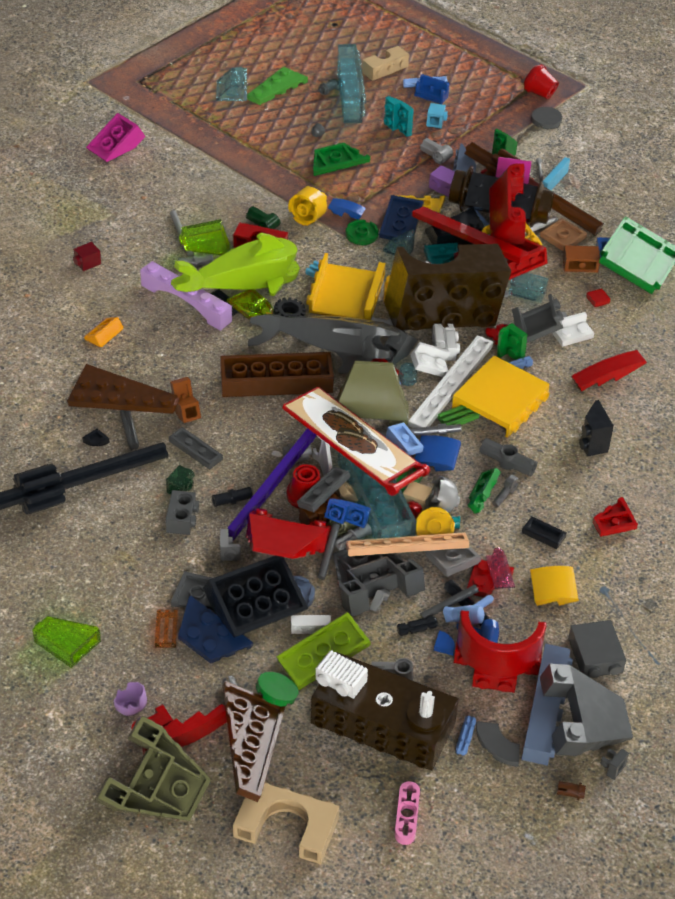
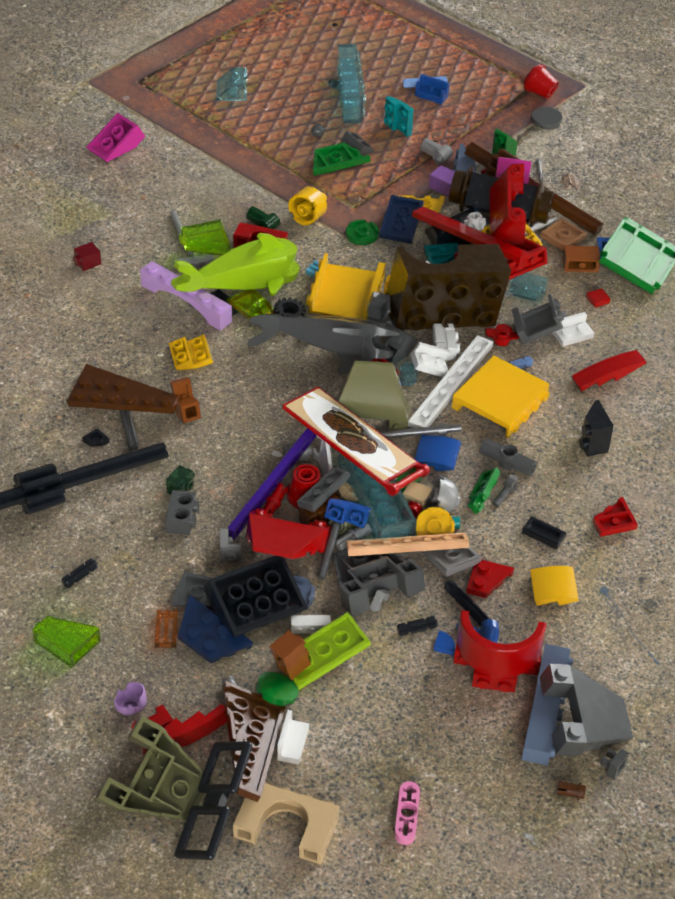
light orange slope [84,317,123,347] -> none
dark grey tile [169,427,223,470] -> none
black pin [212,486,253,507] -> none
reddish brown brick [220,352,334,397] -> none
bright green wing [247,67,308,105] -> none
dark brown piece [310,652,459,771] -> none
white brick [316,650,368,699] -> none
dark grey pin [318,79,338,95] -> none
blue slope [328,198,366,220] -> none
tan arch [362,46,409,81] -> none
light grey piece [371,658,413,681] -> none
clear light blue slope [383,229,415,256] -> none
light blue panel [386,422,424,456] -> none
dark grey bar [420,584,479,620] -> none
medium azure brick [426,103,448,129] -> none
bright green tile [438,405,480,425] -> none
light blue piece [443,595,494,624] -> none
medium blue axle [455,715,476,756] -> none
dark grey tile [476,721,520,767] -> none
clear pink hinge [486,547,515,589] -> none
green bracket [497,323,527,360] -> none
medium azure tile [542,157,570,190] -> none
dark grey brick [568,620,626,678] -> none
none -> black axle [61,558,98,588]
none -> yellow slope [168,334,214,370]
none -> black bar [174,741,253,860]
none -> red pin [263,483,289,514]
none -> dark orange brick [269,630,311,681]
none -> white panel [277,710,309,765]
none -> dark grey slope [341,131,374,156]
none -> dark grey panel [367,292,390,322]
none -> white gear [464,212,486,231]

